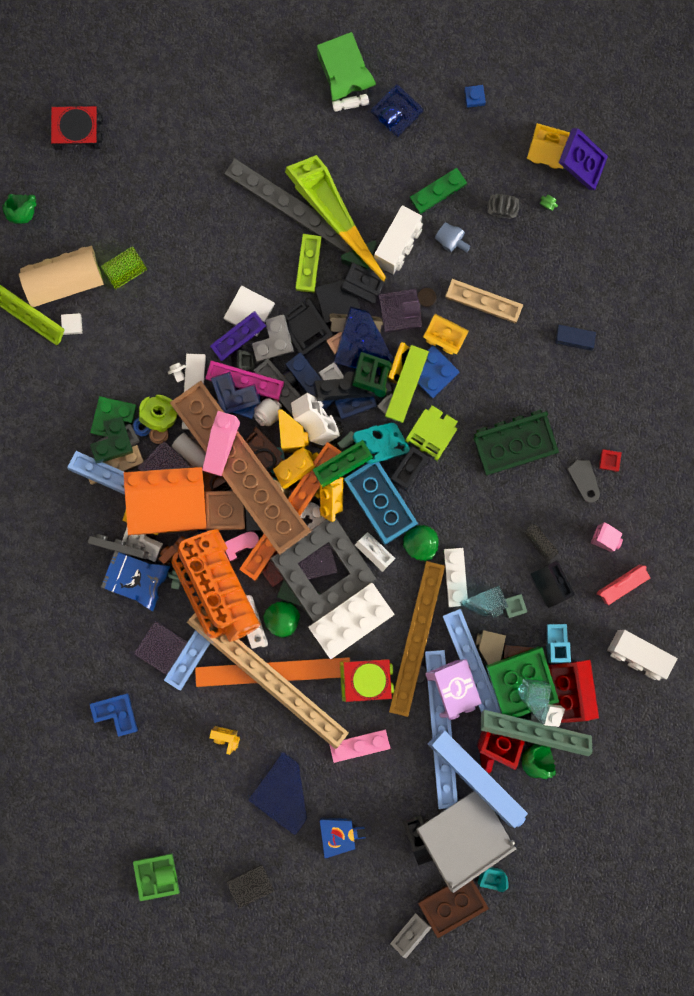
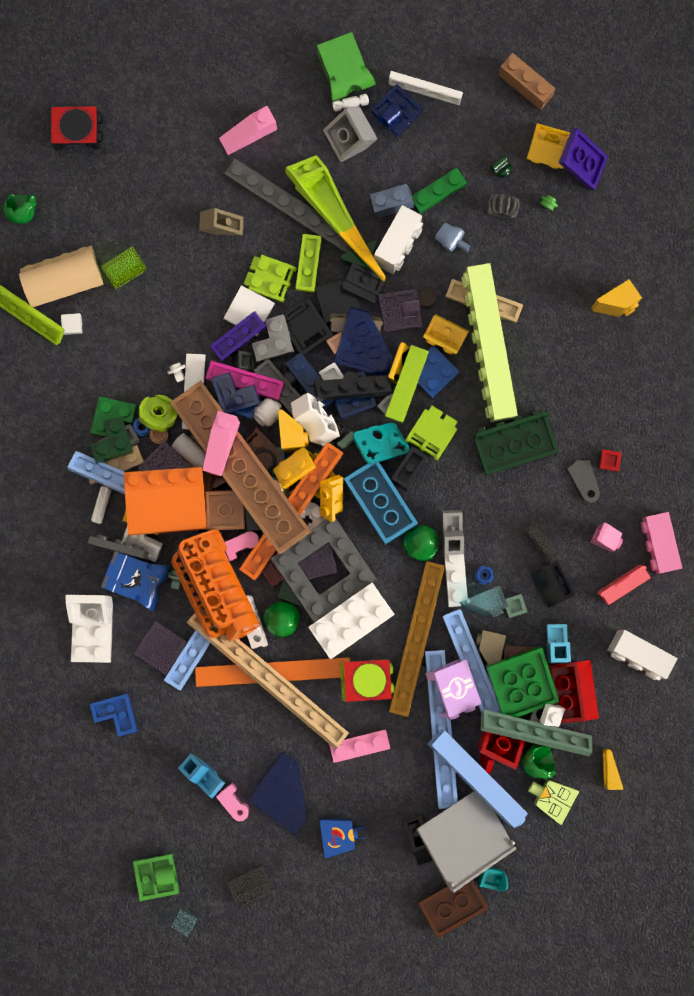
dark orange plate [159,536,186,565] -> none
yellow bracket [209,726,240,755] -> none
green plate [313,440,373,487] -> none
dark green plate [352,352,392,397] -> none
white plate [355,532,395,572] -> none
light grey plate [390,913,431,958] -> none
blue plate [464,85,486,108] -> none
clear light blue slope [519,679,551,724] -> none
dark blue slope [555,325,596,351] -> none
none -> white bracket [66,595,113,663]
none -> white axle [91,486,111,524]
none -> clear light blue tile [171,908,198,937]
none -> dark azure brick [178,753,225,798]
none -> dark tan slope [199,208,244,236]
none -> bright pink leg [216,782,249,821]
none -> bright pink slope [219,106,277,155]
none -> lime plate [244,255,297,303]
none -> light grey slope [323,107,377,162]
none -> sand blue brick [370,184,414,218]
none -> white tile [389,71,463,105]
none -> light grey brick [442,510,464,555]
none -> yellowish green brick [461,263,518,423]
none -> blue plate [475,566,494,585]
none -> dark green plate [490,155,512,178]
none -> medium nougat brick [498,53,556,111]
none -> yellowish green torso [528,779,579,825]
none -> yellow slope [591,279,642,317]
none -> yellow slope [603,748,623,790]
none -> bright pink brick [641,512,682,574]

